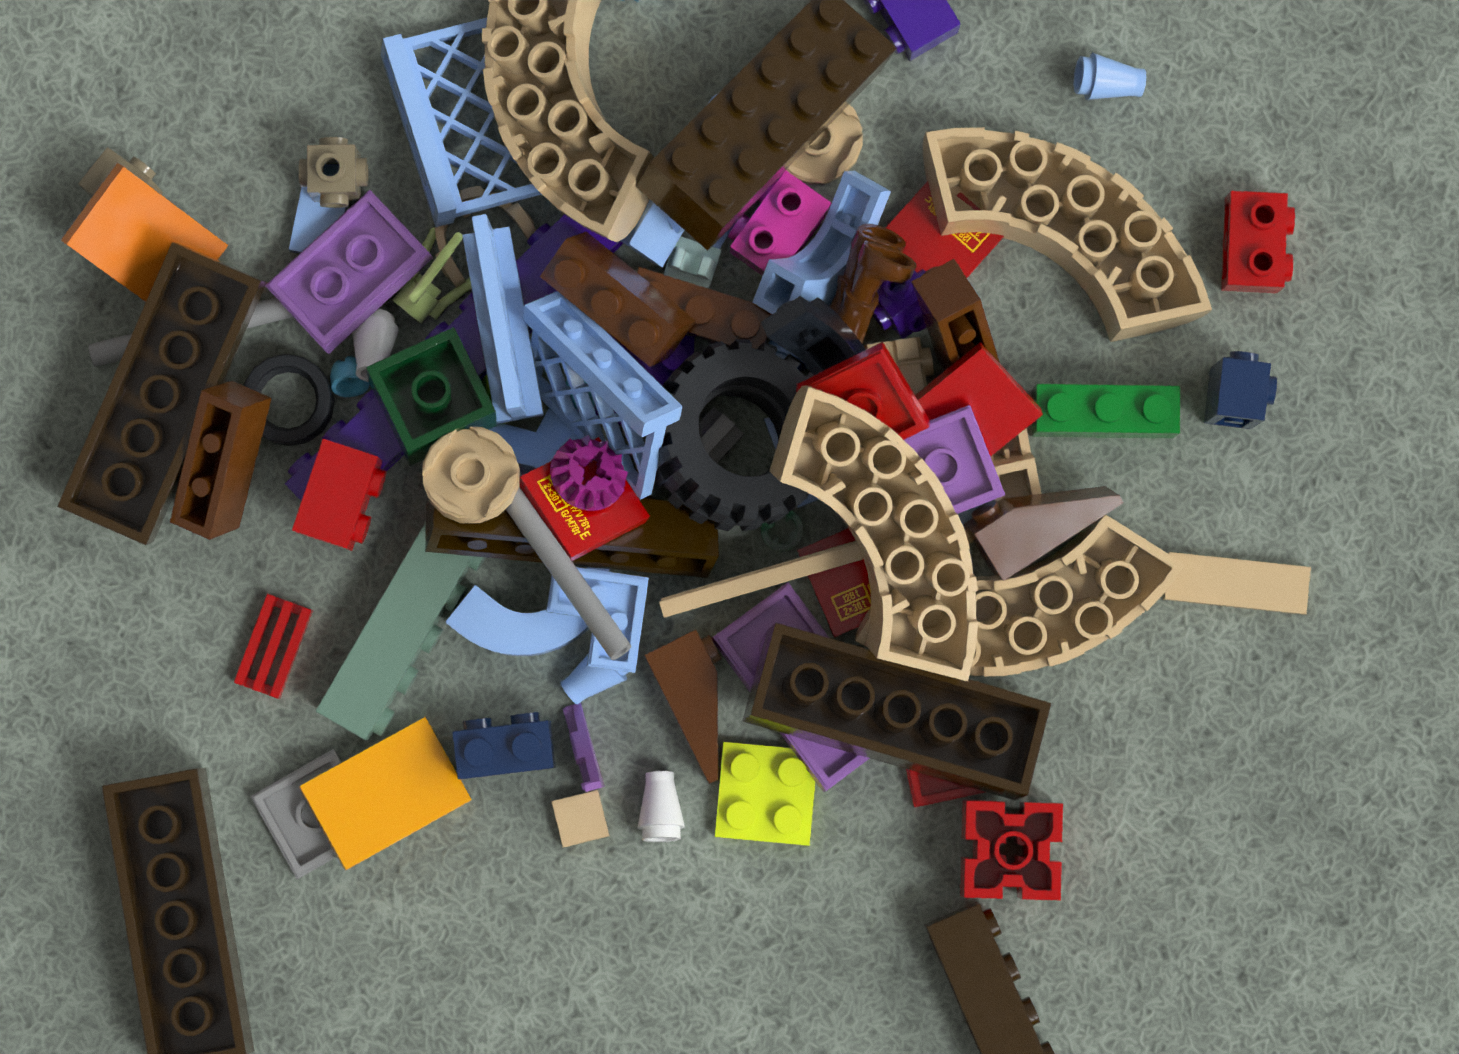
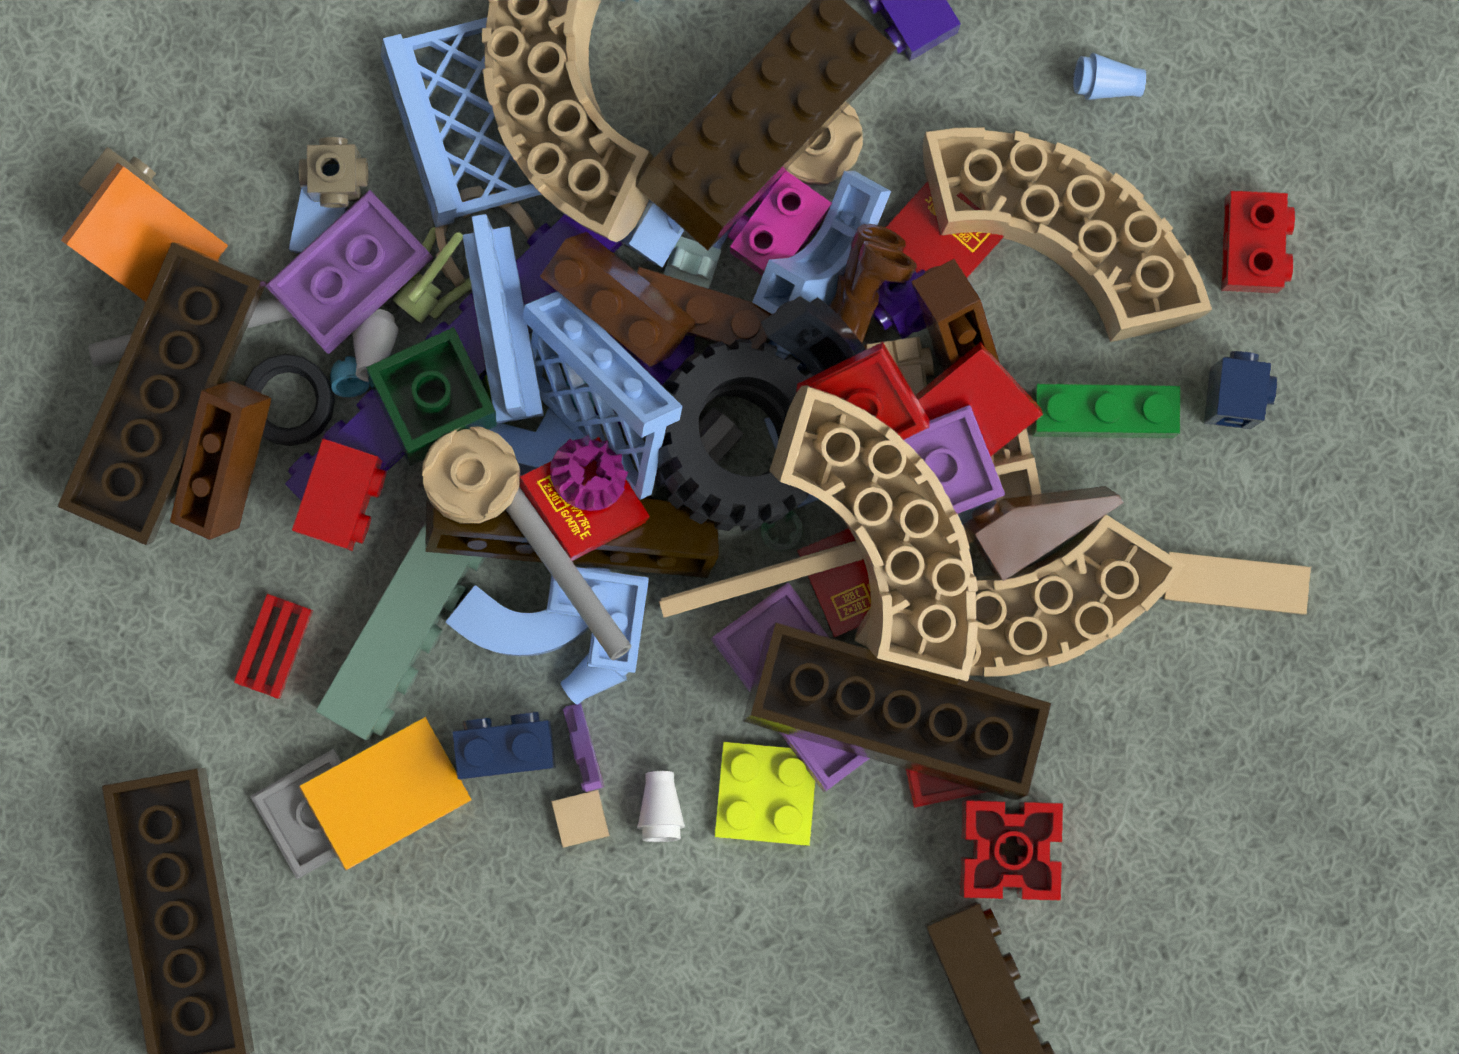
reddish brown slope [645,630,722,784] -> none

